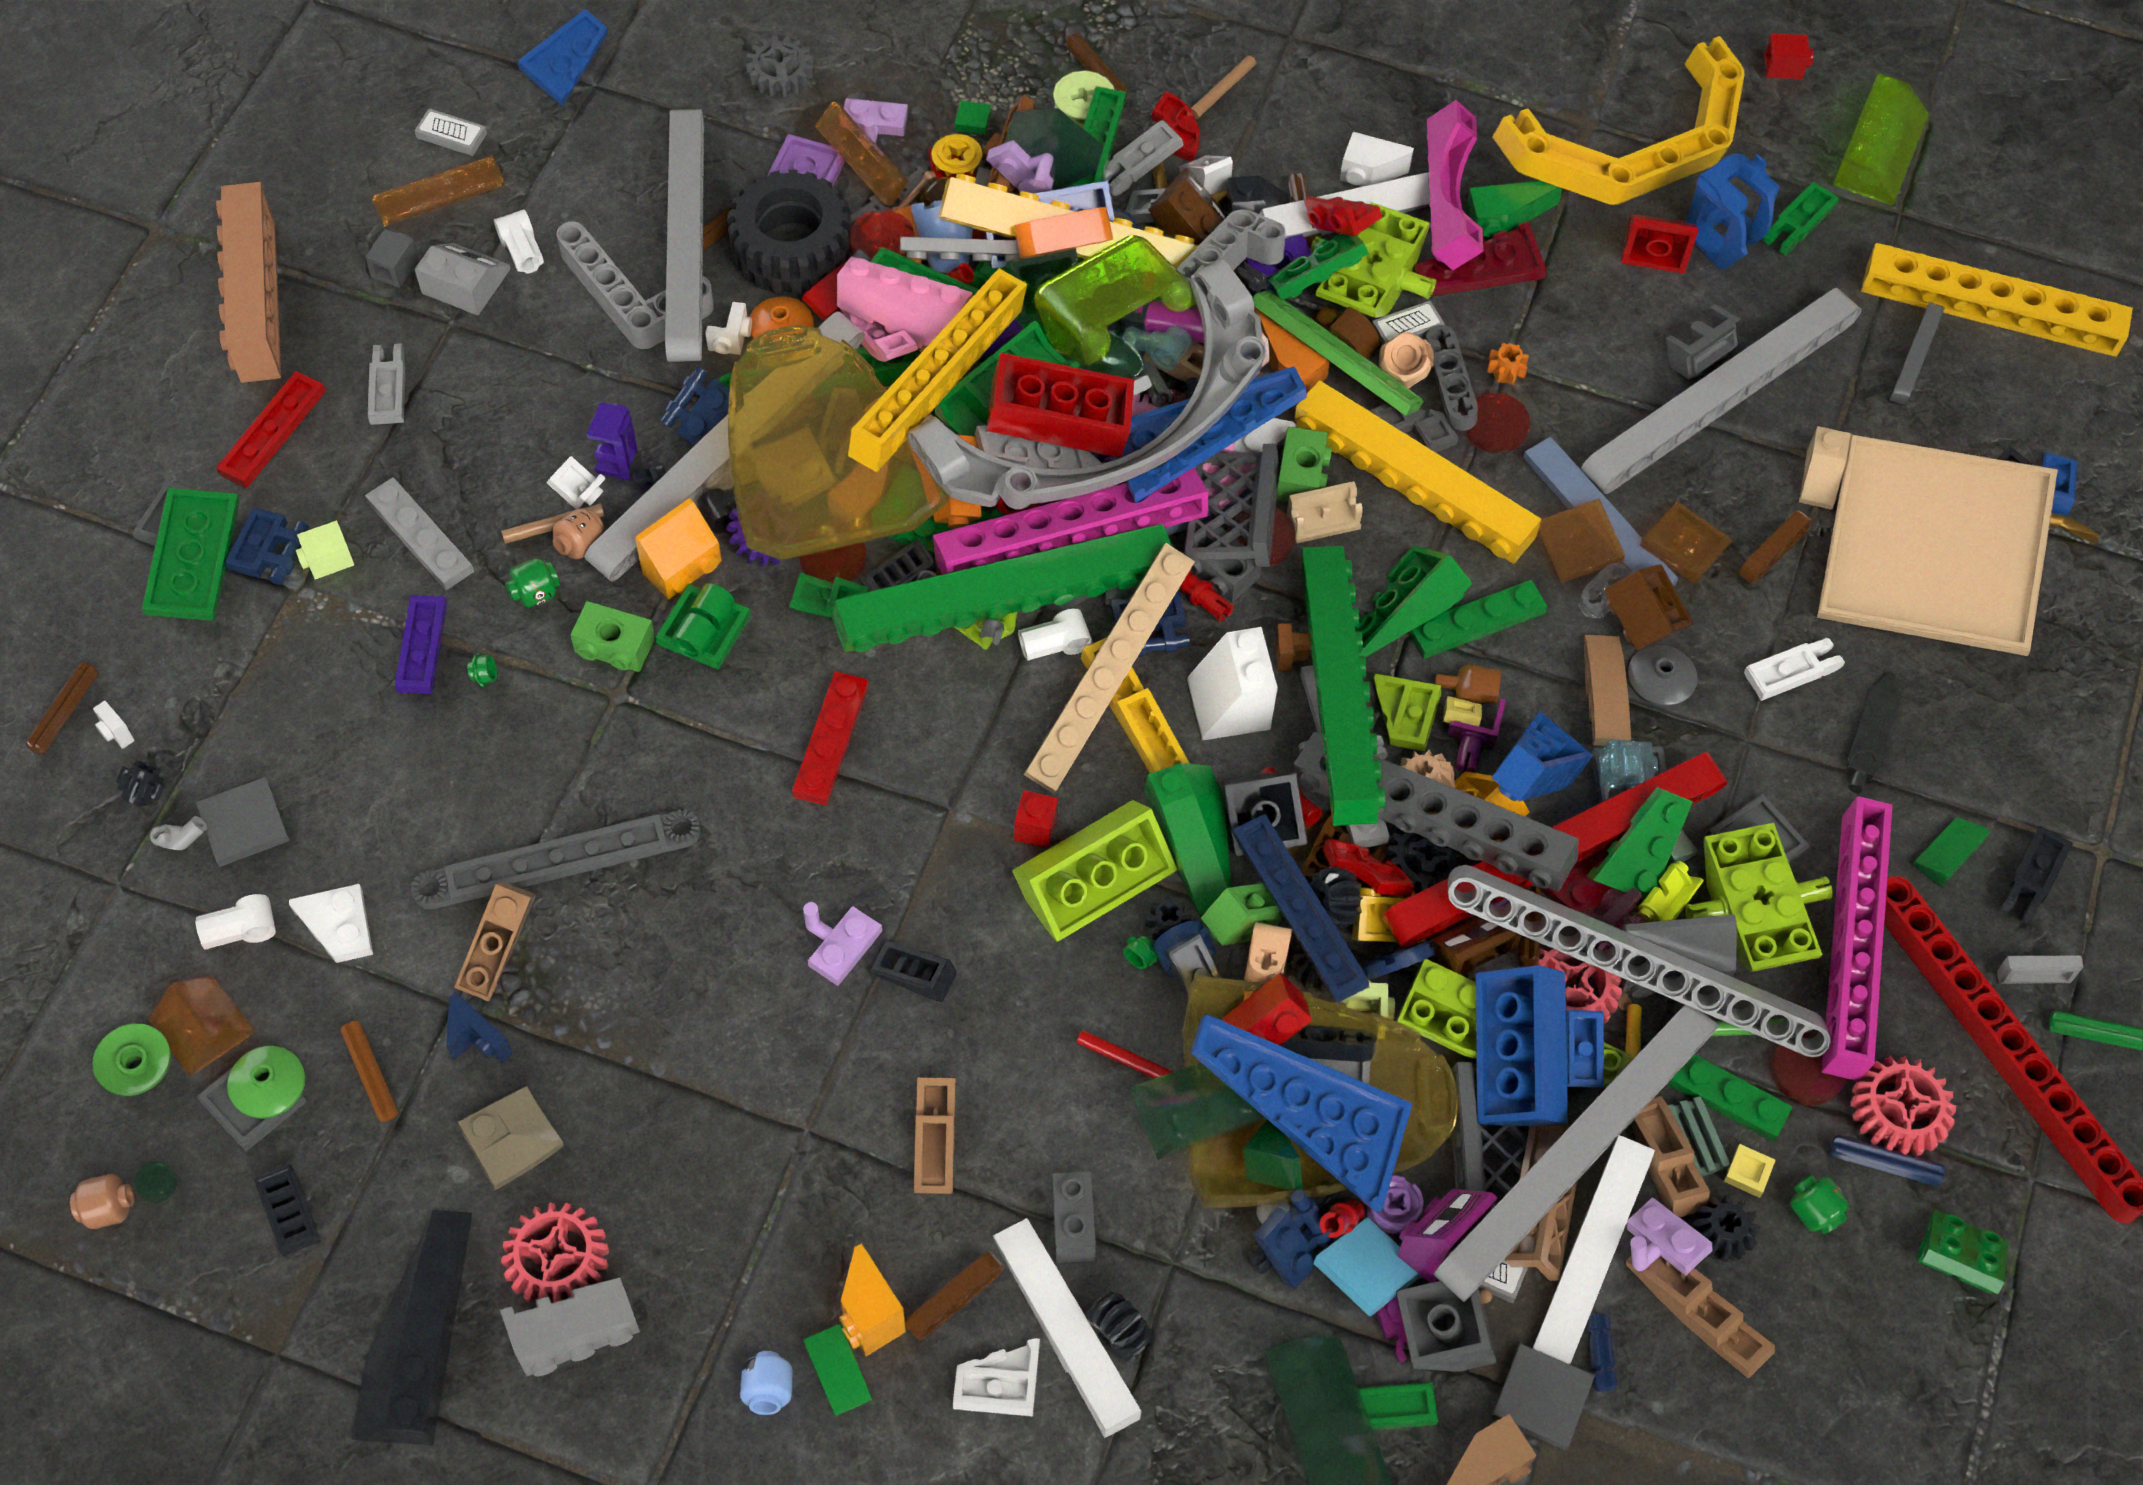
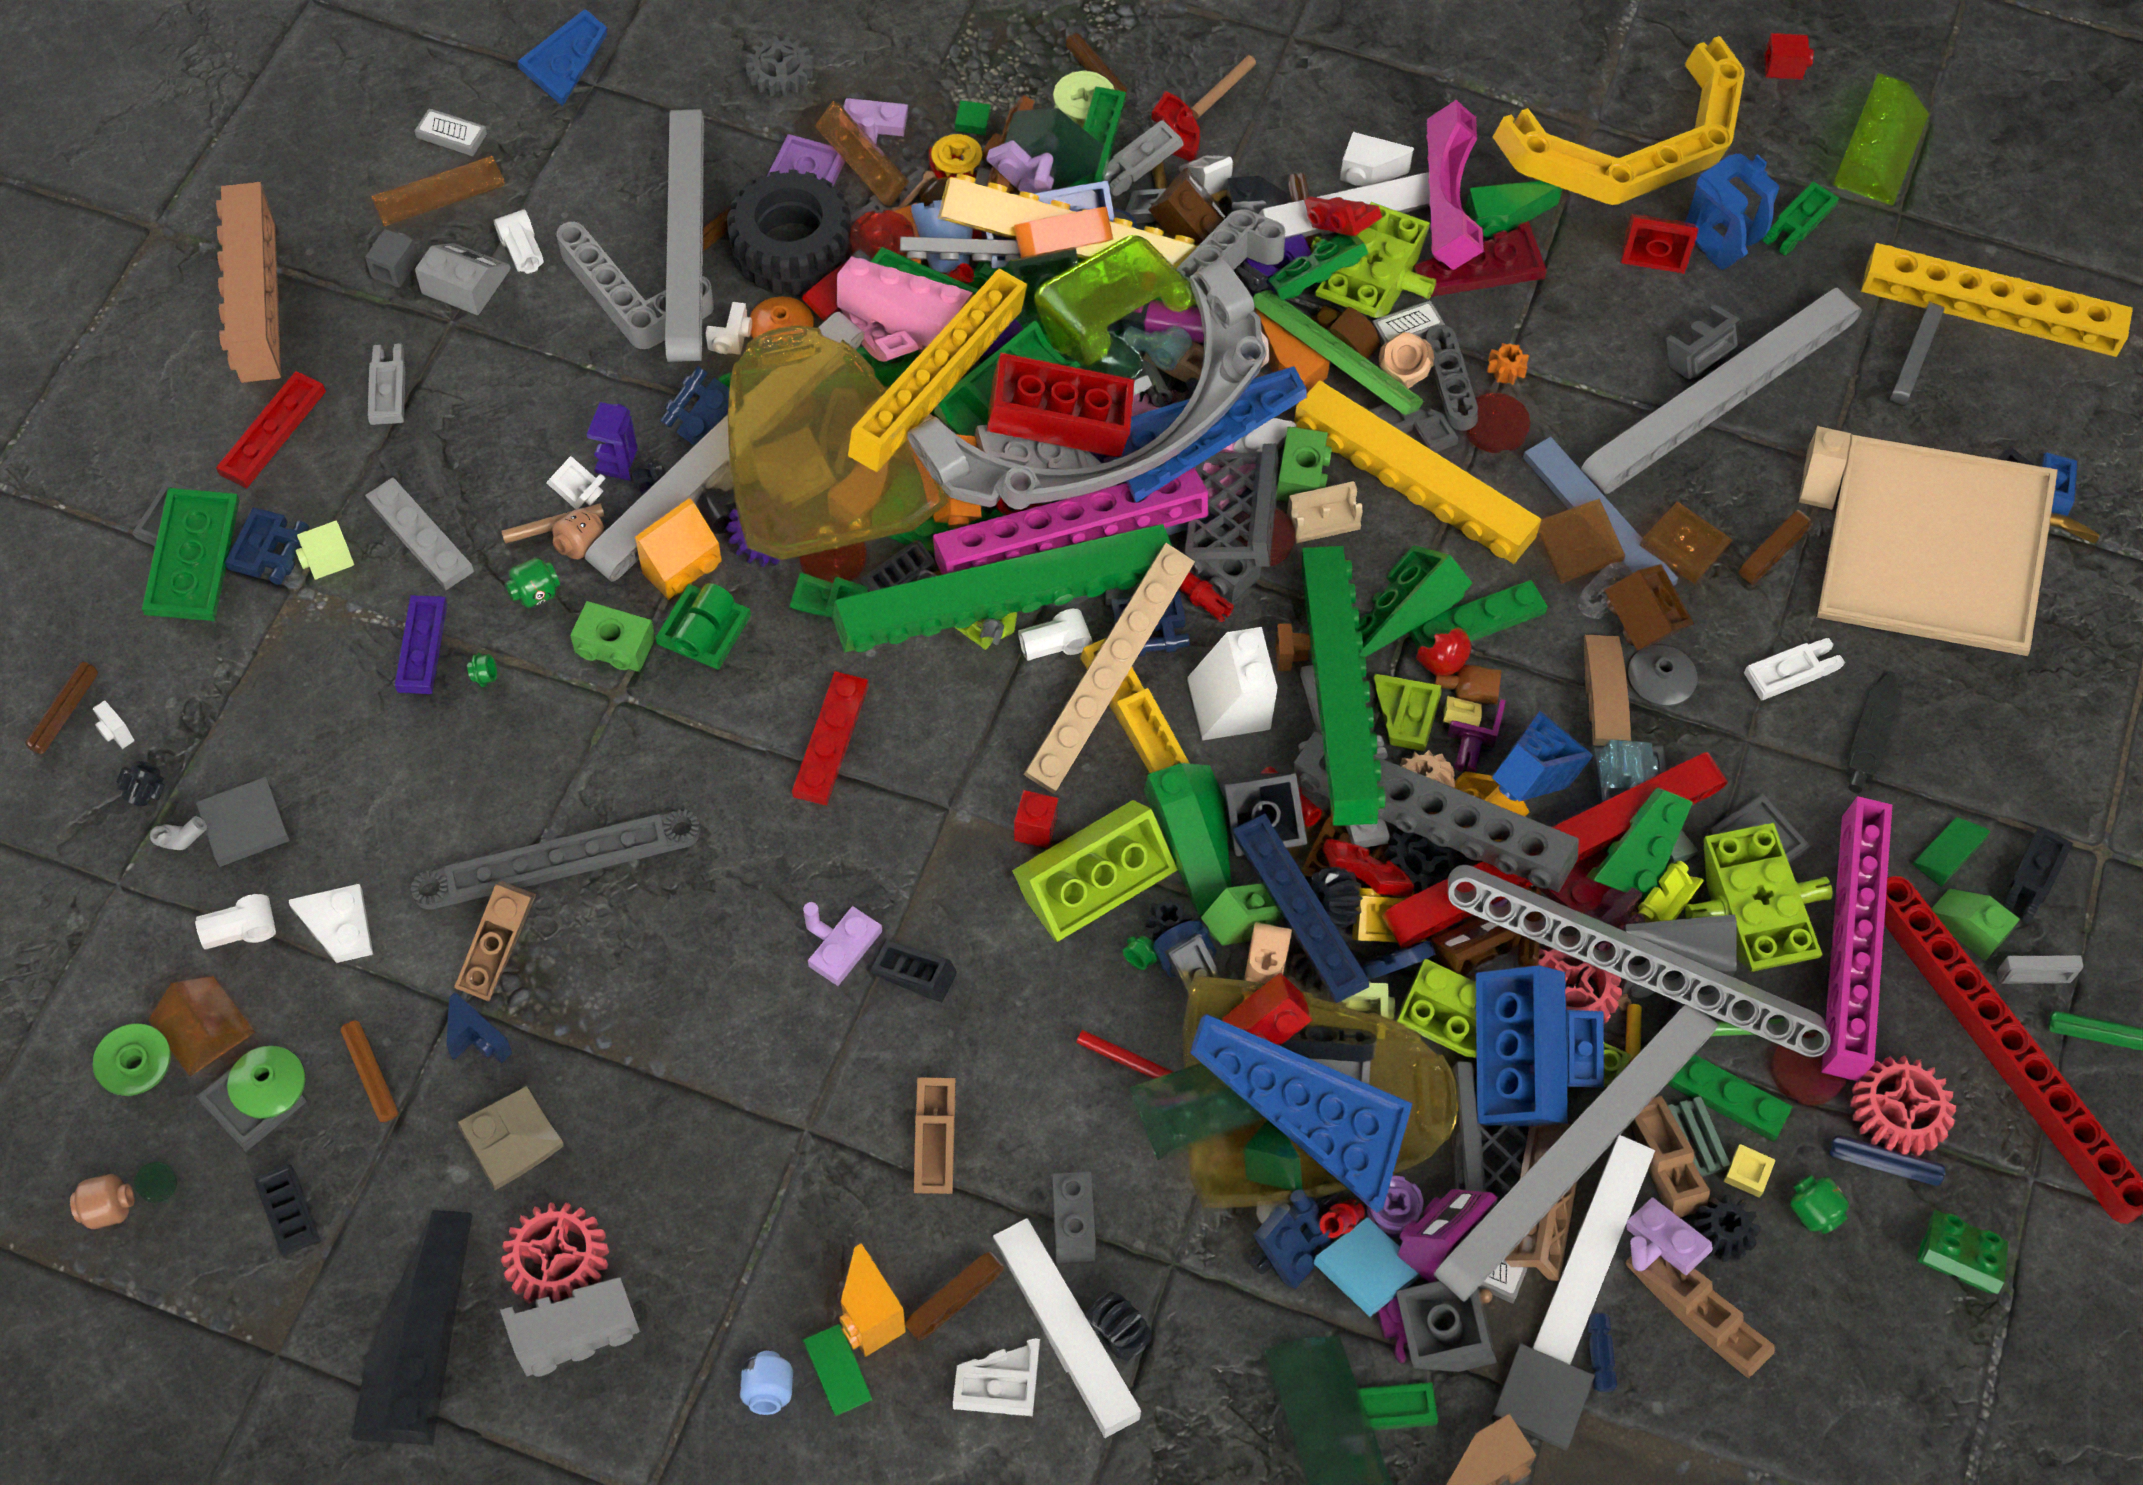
none -> red hair [1416,627,1472,676]
none -> bright green slope [1931,889,2020,961]

